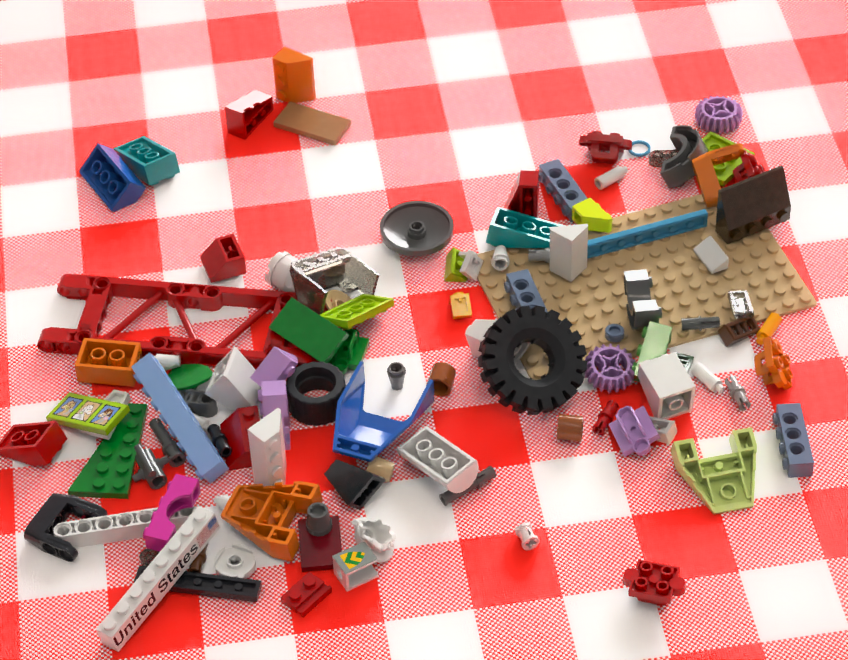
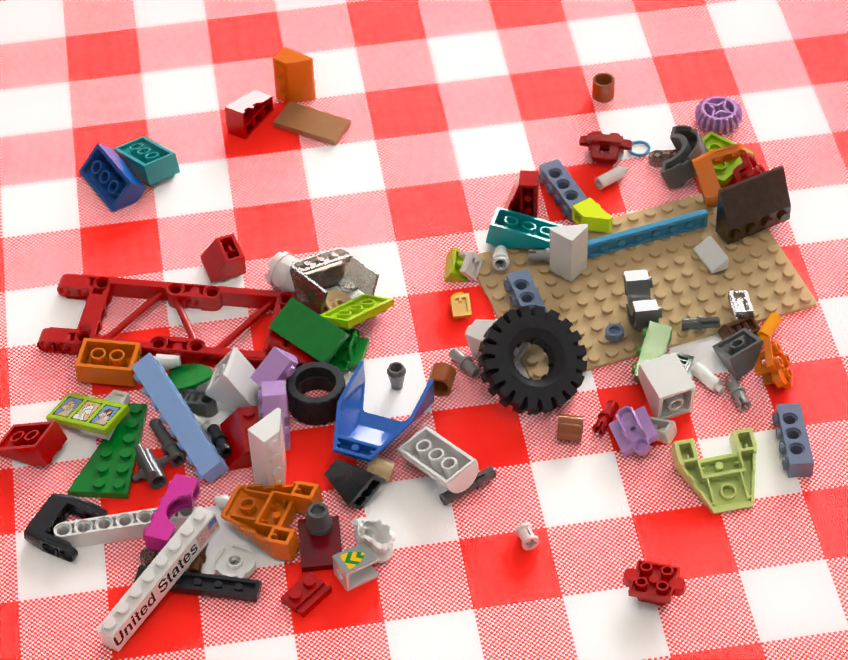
dark grey dish [380,201,454,257] -> none
lavender gear [584,343,635,393] -> none
none -> light grey pin [449,347,481,379]
none -> dark orange piece [592,72,615,103]
none -> dark grey slope [712,328,764,378]

